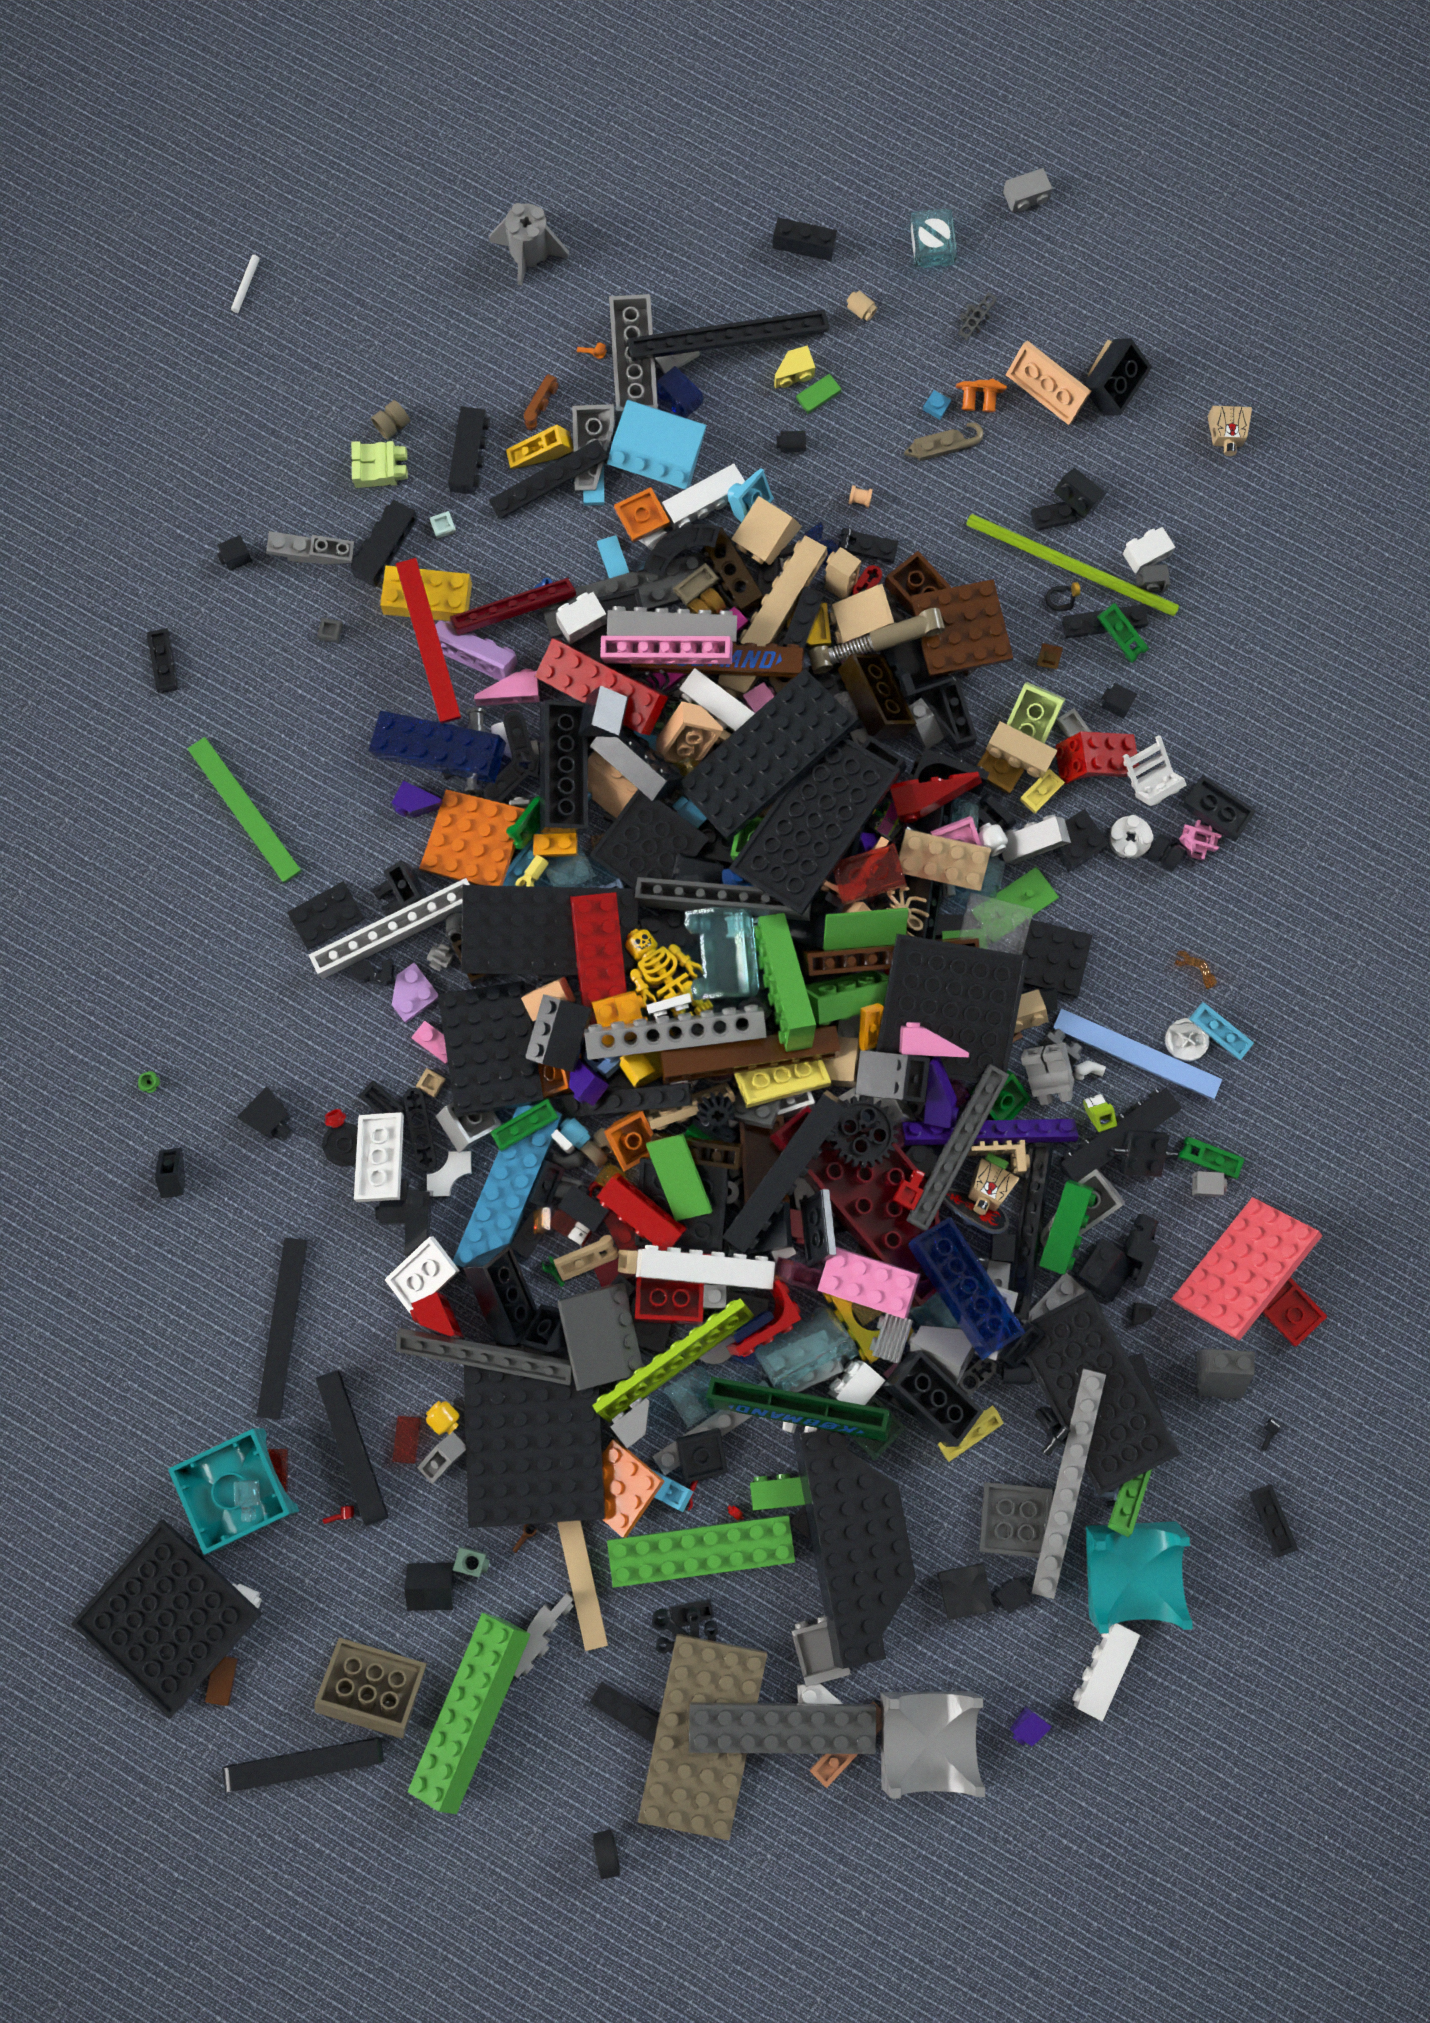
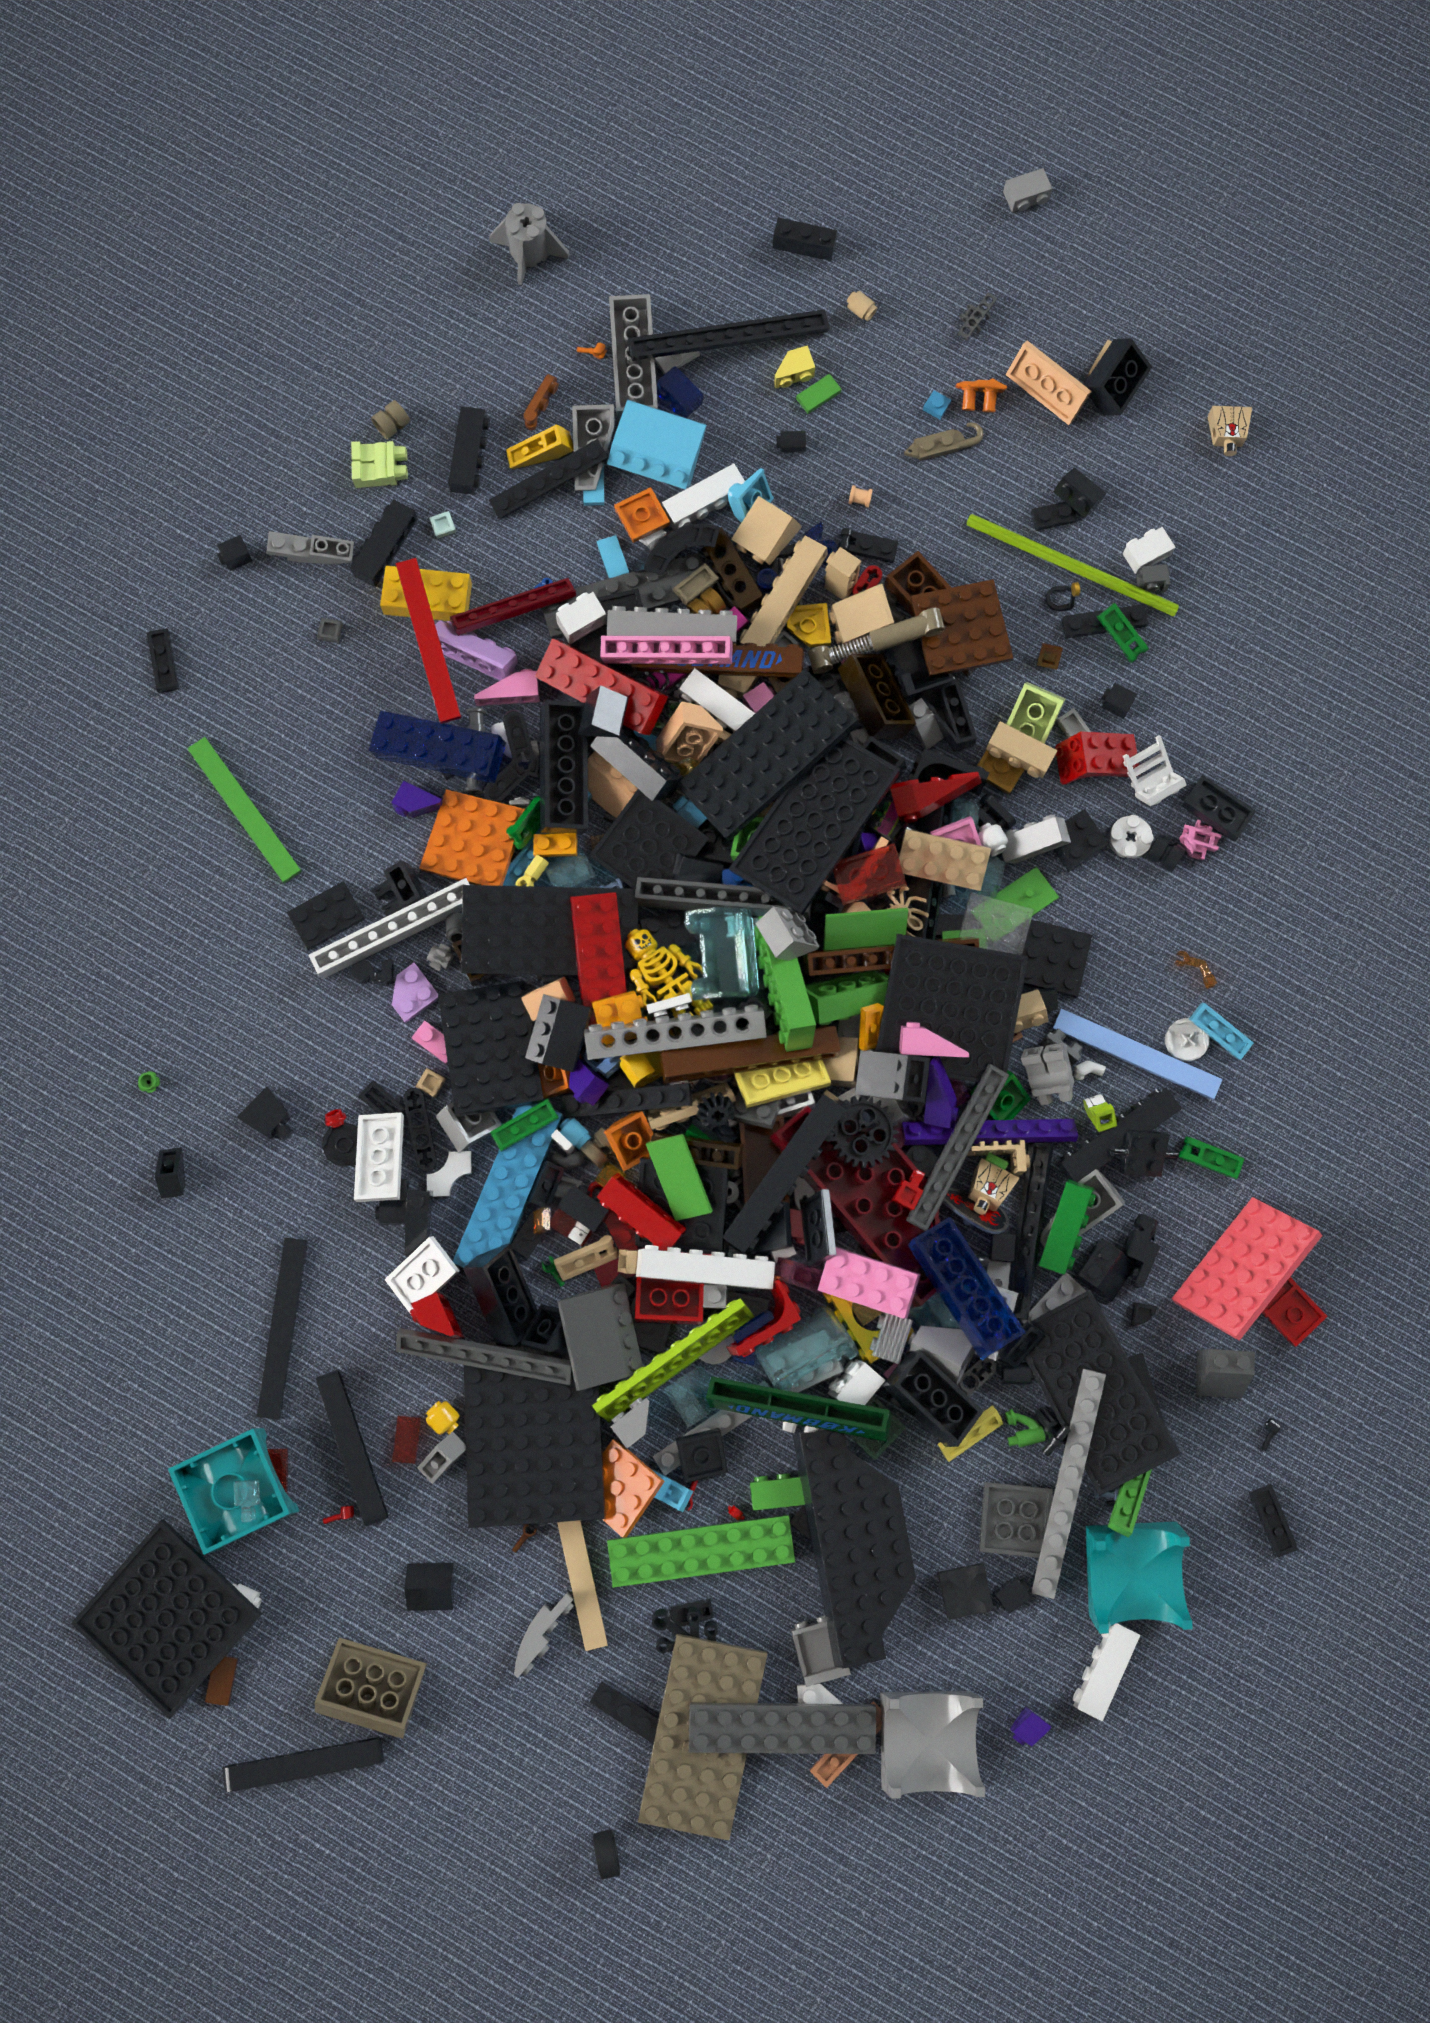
white bar [231,255,260,313] -> none
bright green brick [408,1612,531,1814] -> none
sand green brick [453,1546,490,1578] -> none
black brick [783,586,825,652] -> none
clear light blue brick [909,209,957,268] -> none
light yellow plate [1019,768,1065,814] -> none
light grey brick [1192,1171,1227,1197] -> none
none -> light grey slope [755,906,819,961]
none -> clear blue plate [757,568,778,589]
none -> bright green plant [1005,1409,1046,1448]

